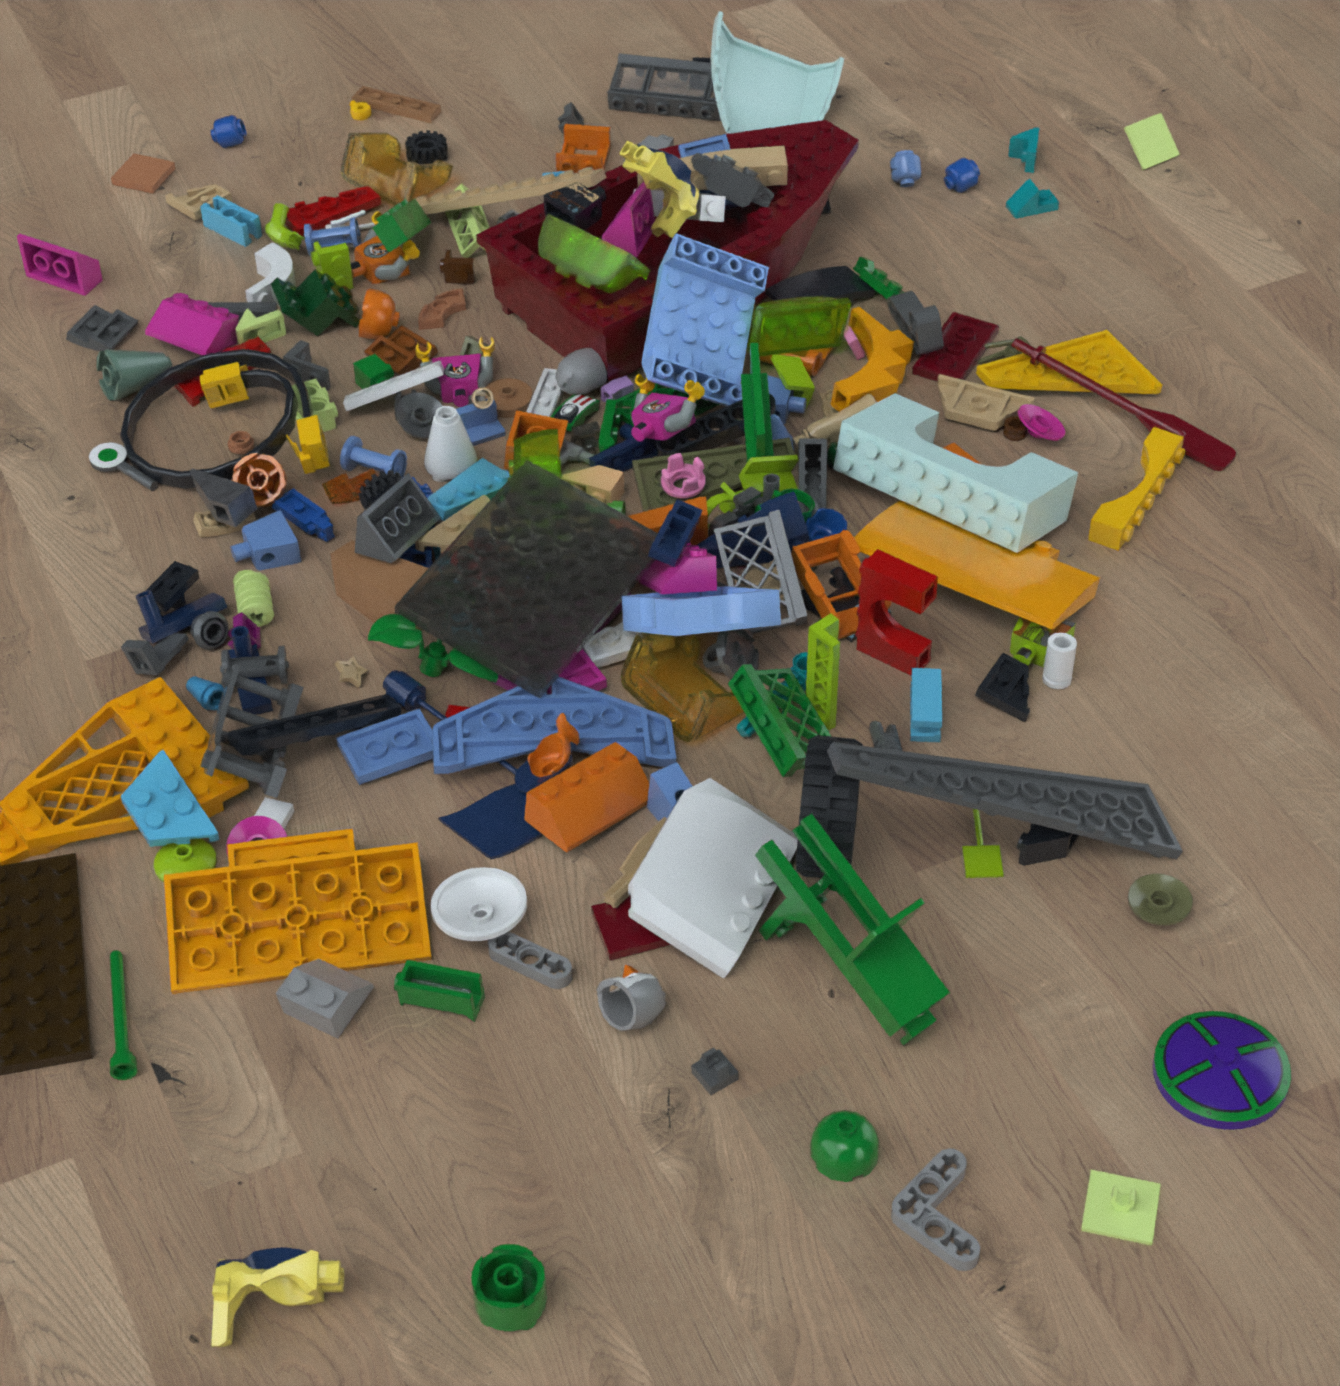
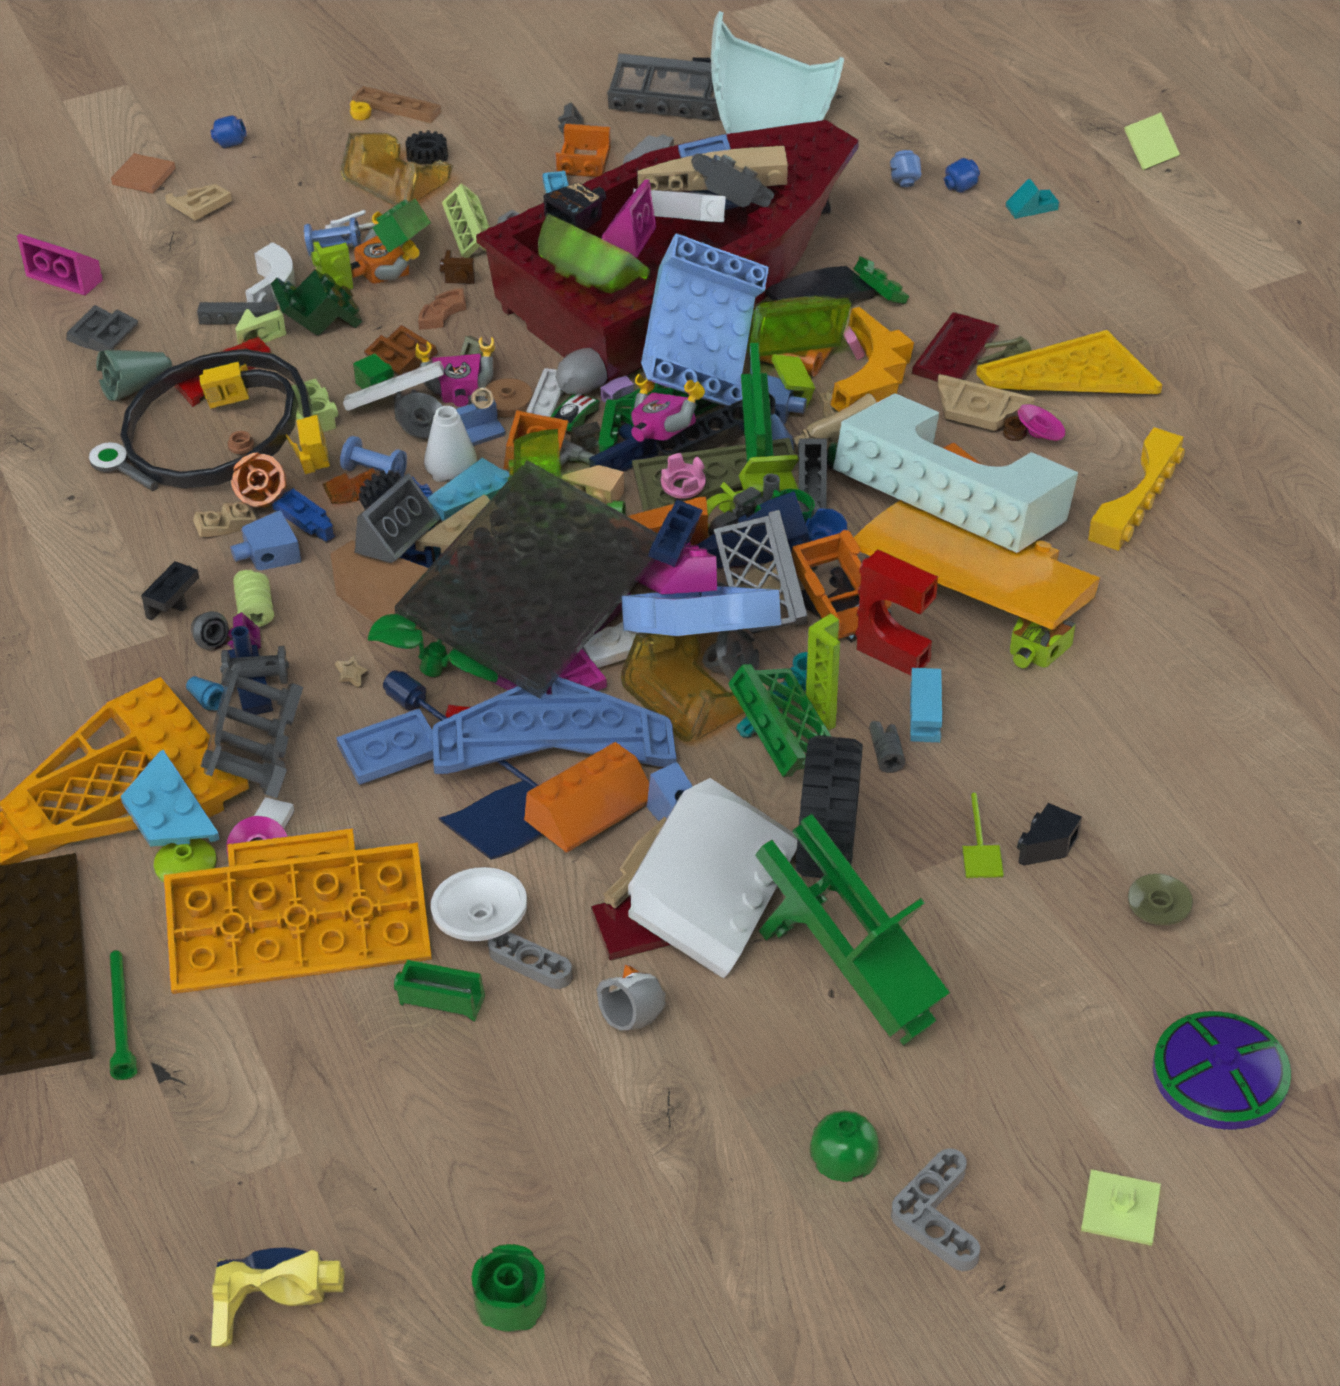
dark grey bracket [121,633,189,675] -> none
dark blue piece [136,590,227,644] -> none
dark pink slope [145,293,239,355] -> none
flat silver slope [190,468,258,527] -> none
medium azure piece [200,195,262,247] -> none
black plate [228,694,402,756] -> none
lime arm [265,203,305,250] -> none
light grey slope [275,959,374,1039] -> none
dark grey bracket [283,340,331,391] -> none
red wing [285,186,381,236] -> none
orange cylinder [359,289,400,340] -> none
tan plate [416,167,606,214] -> none
orange hair [514,713,580,792] -> none
light yellow hips [620,141,699,238] -> none
dark grey tile [691,1048,738,1095] -> none
dark grey wing [827,742,1183,860] -> none
dark grey beam [887,290,944,356] -> none
black wing [975,653,1030,722] -> none
teal slope [1008,127,1040,173] -> none
dark red piece [1011,338,1236,471] -> none
white piece [1042,633,1077,689] -> none

